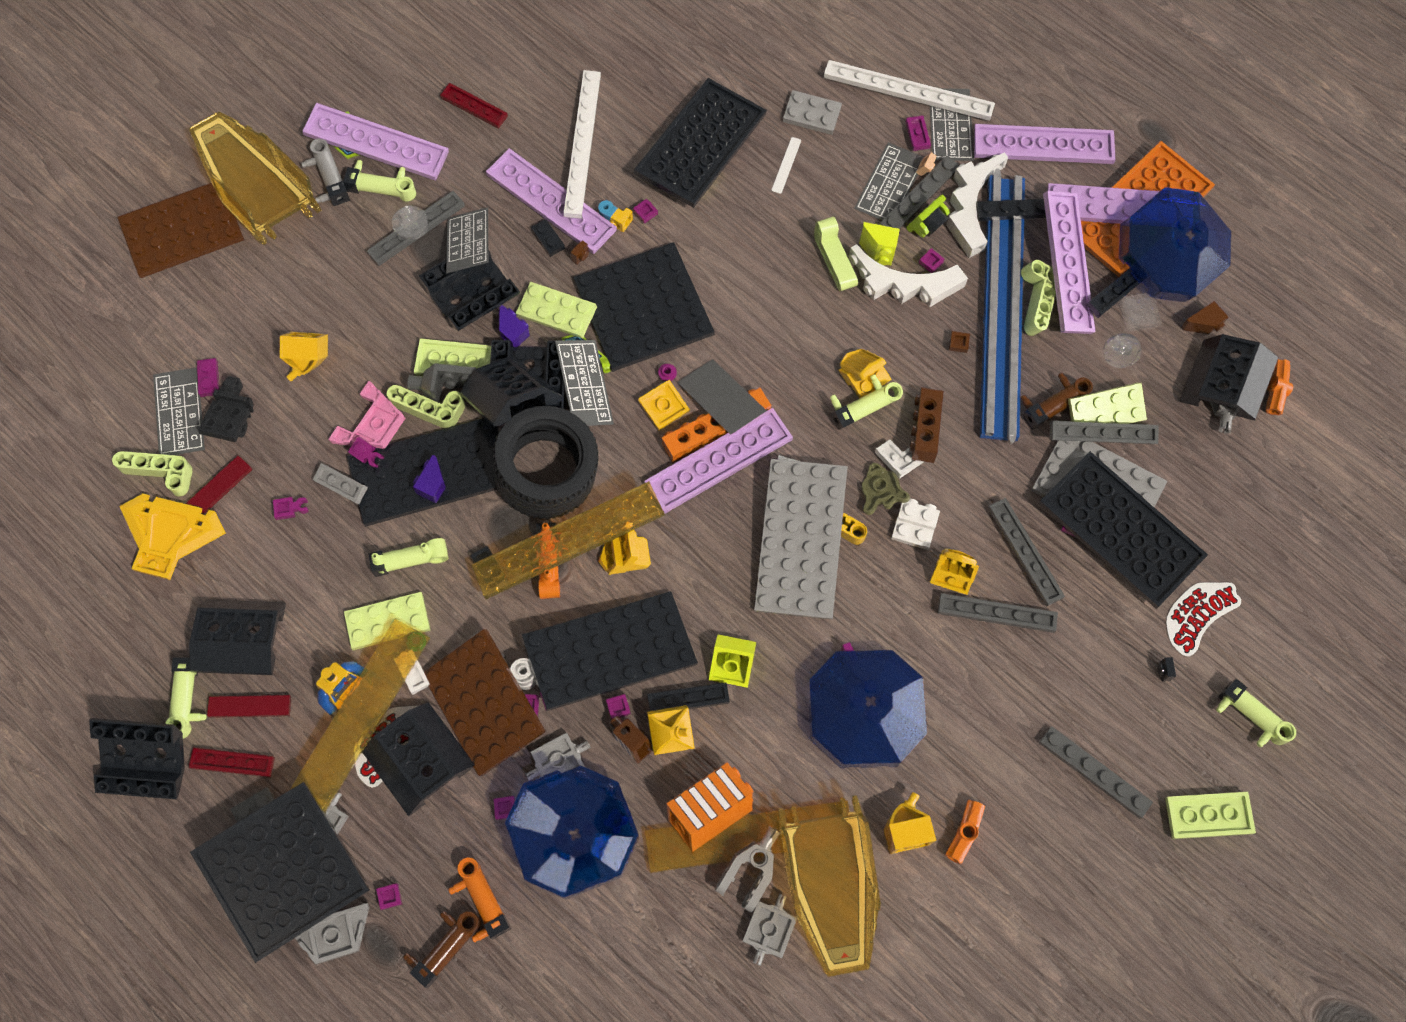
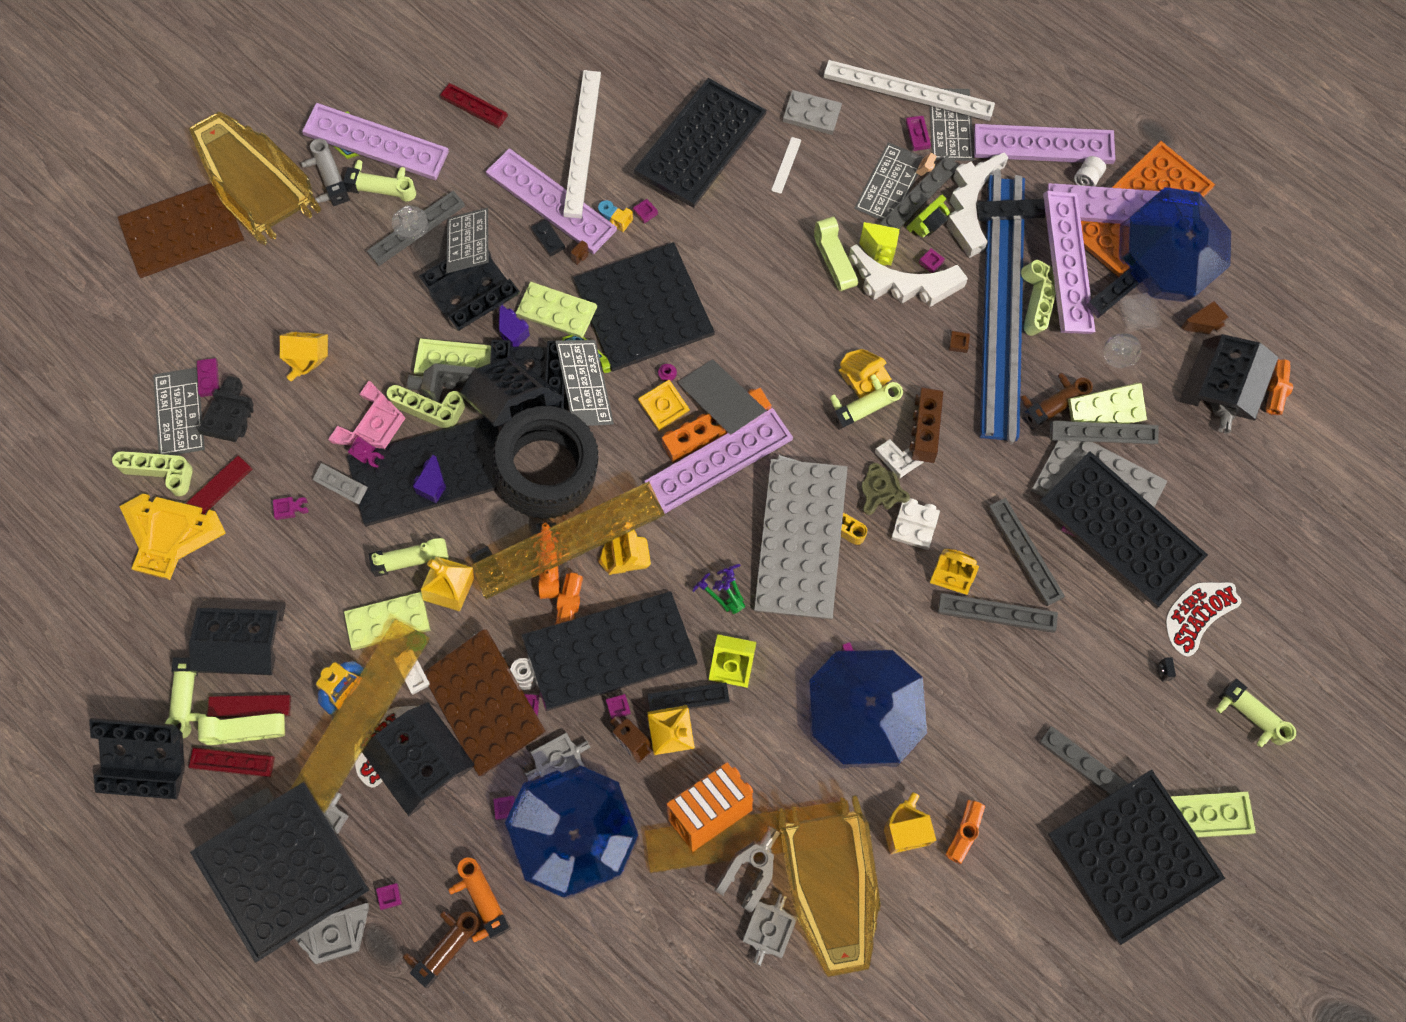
none -> yellowish green beam [198,714,285,745]
none -> yellow piece [421,557,474,611]
none -> orange piece [555,573,583,625]
none -> plant [692,564,745,615]
none -> black plate [1047,769,1226,945]
none -> white wheel [1074,156,1106,187]

